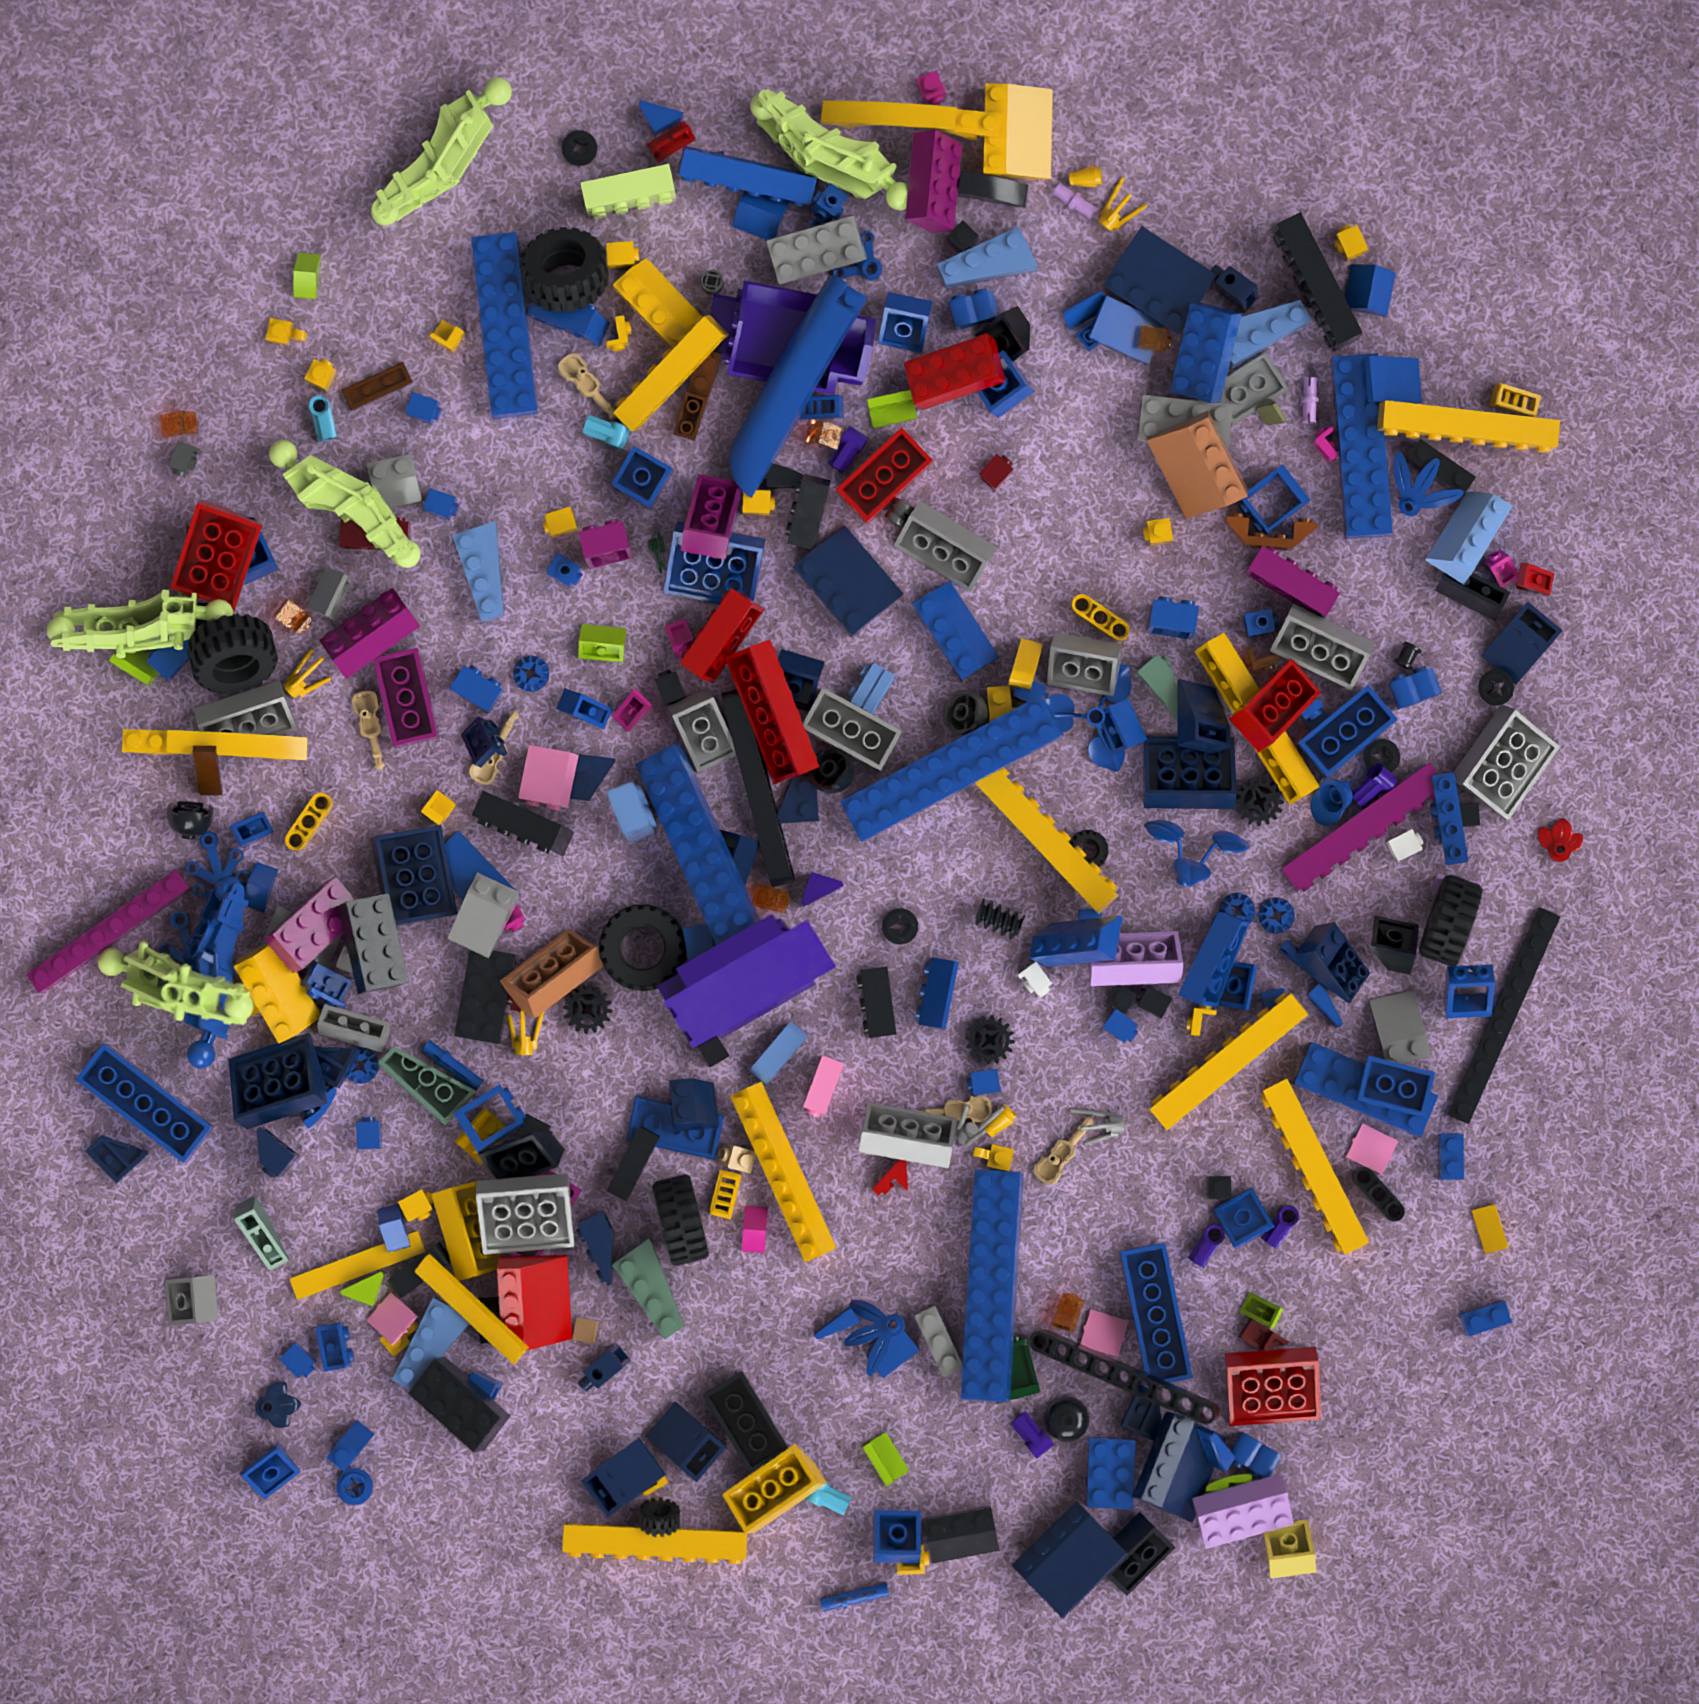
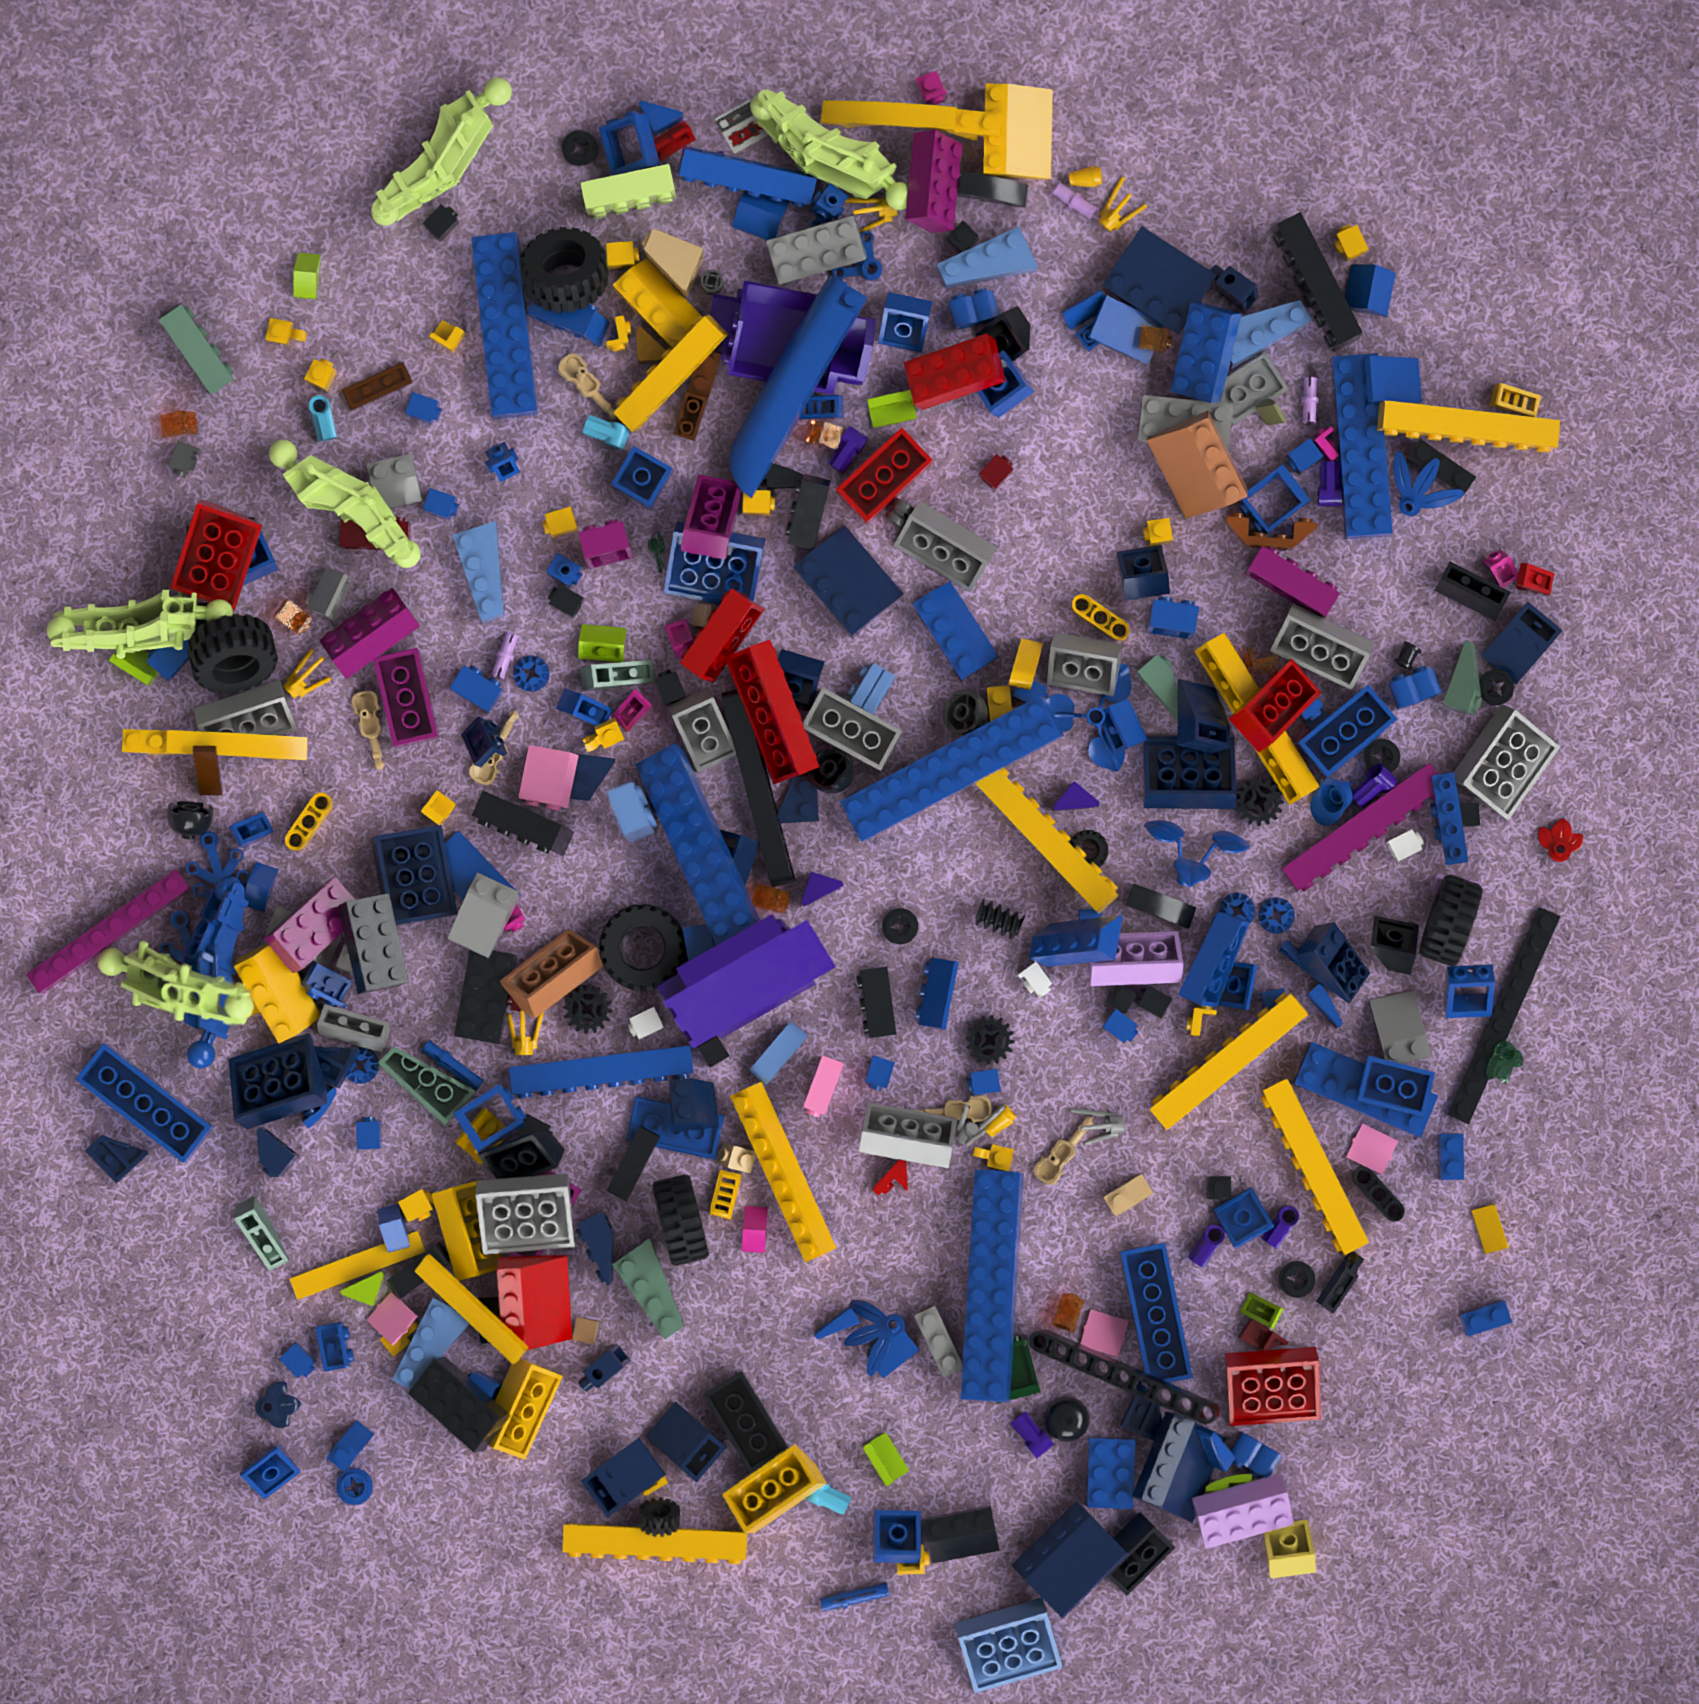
light grey slope [165,1275,218,1325] -> none
blue brick [1243,609,1278,638] -> none
light blue slope [1425,491,1513,584] -> none
none -> sand green wedge [159,303,234,395]
none -> black brick [423,204,459,242]
none -> blue brick [485,442,520,482]
none -> yellow slope [489,1358,563,1459]
none -> lavender pin [490,632,519,680]
none -> blue brick [509,1045,694,1099]
none -> black brick [548,584,585,619]
none -> sand green slope [580,660,655,691]
none -> yellow plate [582,717,625,752]
none -> blue window [598,111,660,176]
none -> white brick [628,1007,664,1039]
none -> pearl gold slope [636,326,666,364]
none -> tan slope [642,229,705,297]
none -> tan slope [692,604,713,628]
none -> sticker [715,100,769,153]
none -> yellow plant [844,197,898,233]
none -> blue brick [865,1055,895,1091]
none -> medium blue slope [954,1598,1063,1693]
none -> dark purple slope [1053,781,1099,811]
none -> tan slope [1103,1174,1153,1217]
none -> dark blue slope [1117,545,1170,601]
none -> black slope [1125,884,1197,929]
none -> black gear [1279,1261,1315,1298]
none -> blue brick [1286,438,1323,475]
none -> black hinge [1316,1251,1364,1313]
none -> dark purple piece [1318,461,1342,507]
none -> sand green slope [1443,640,1481,716]
none -> clear green plate [1486,1040,1523,1084]

